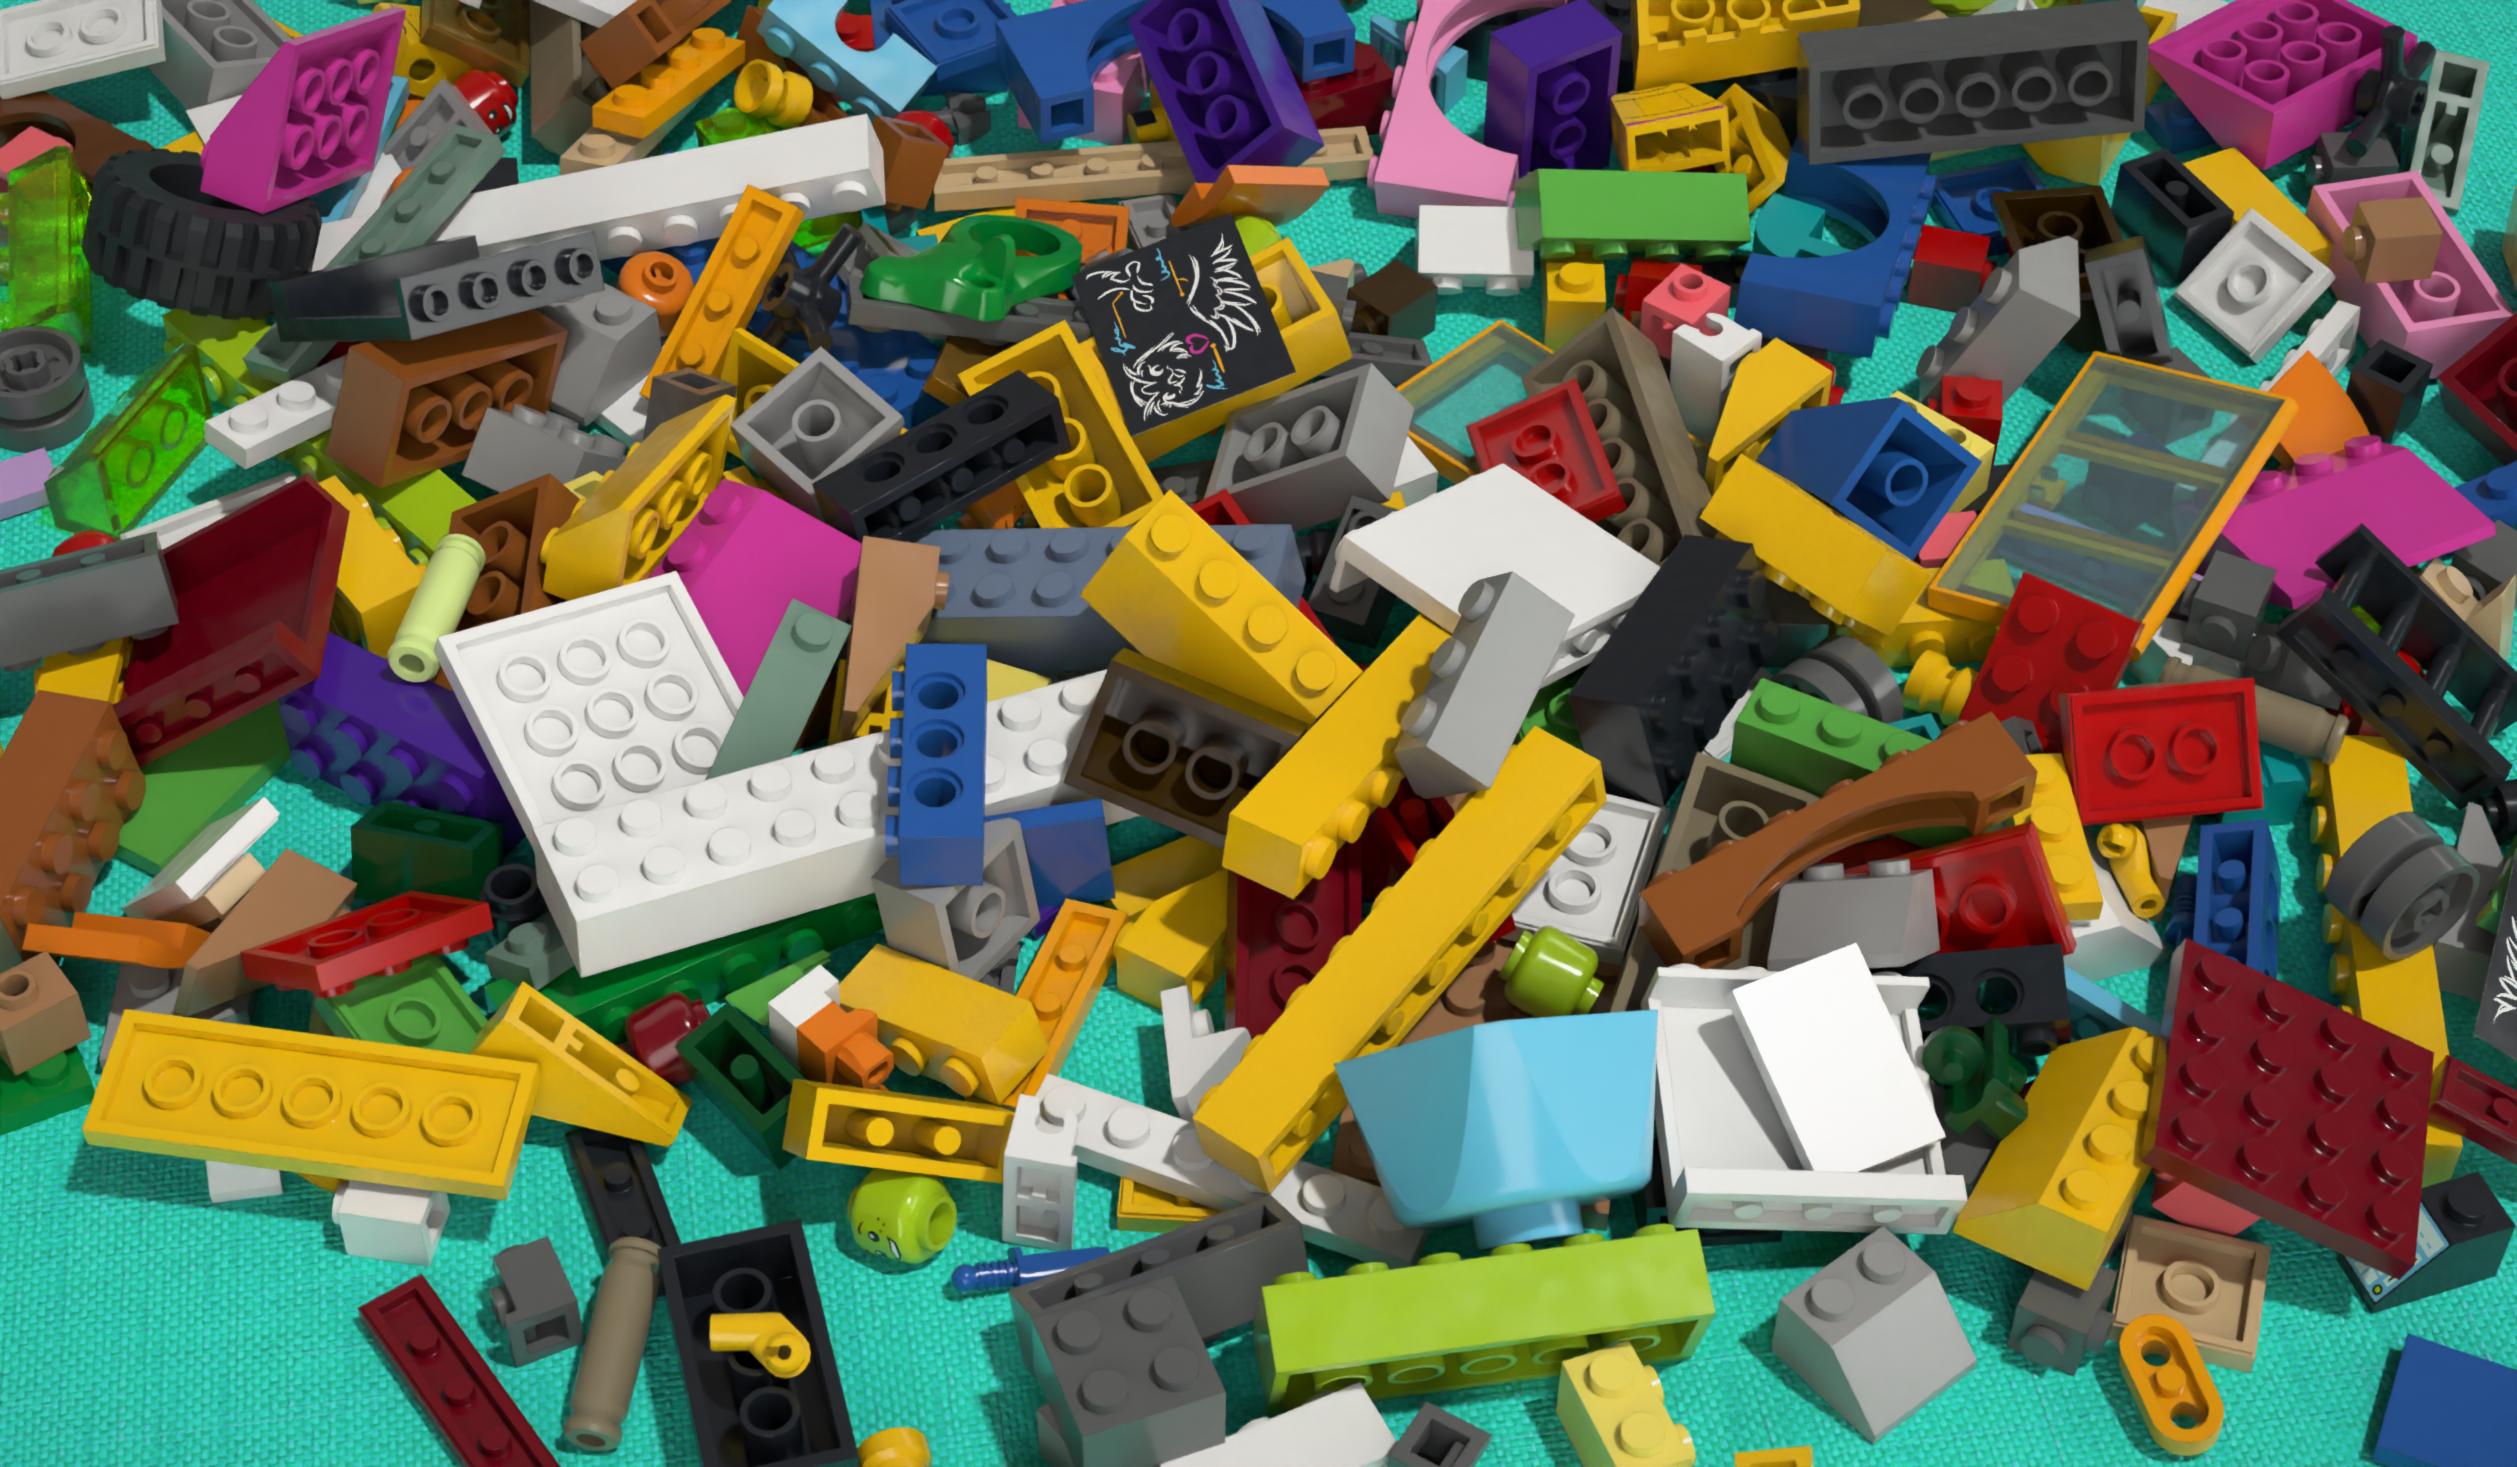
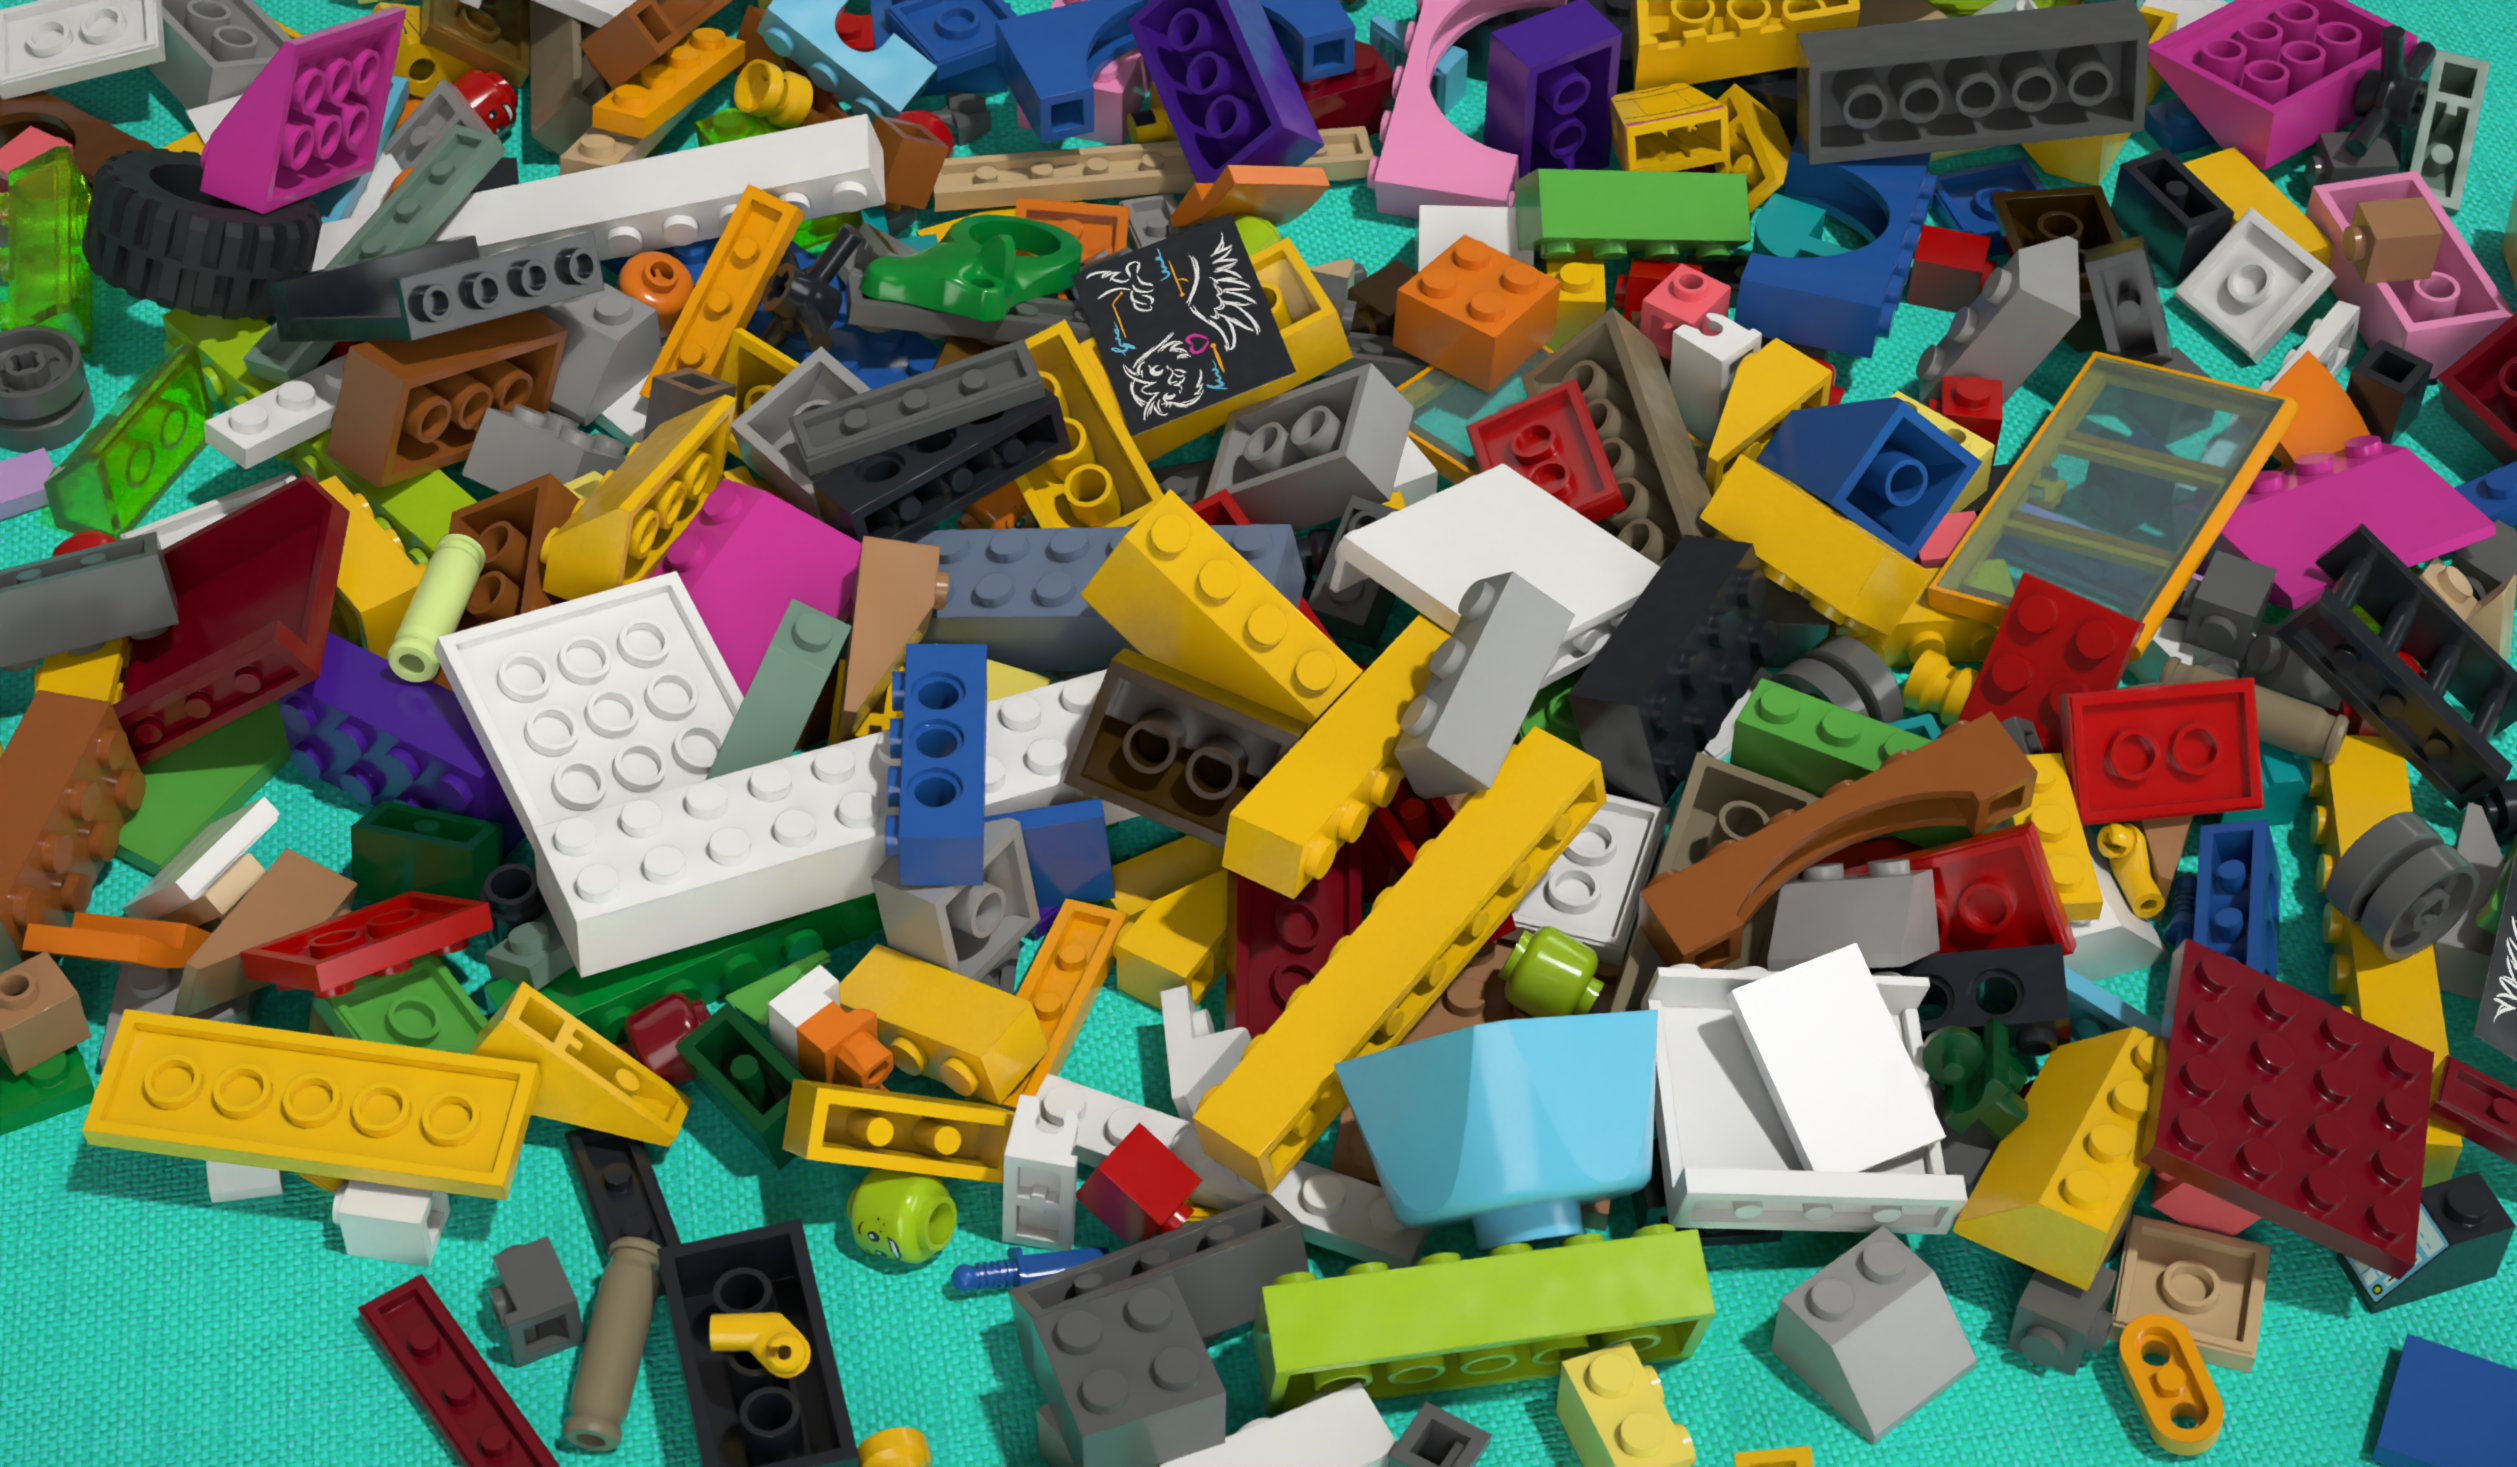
none -> dark grey tile [788,339,1046,476]
none -> red brick [1076,1122,1203,1246]
none -> orange brick [1392,234,1561,393]

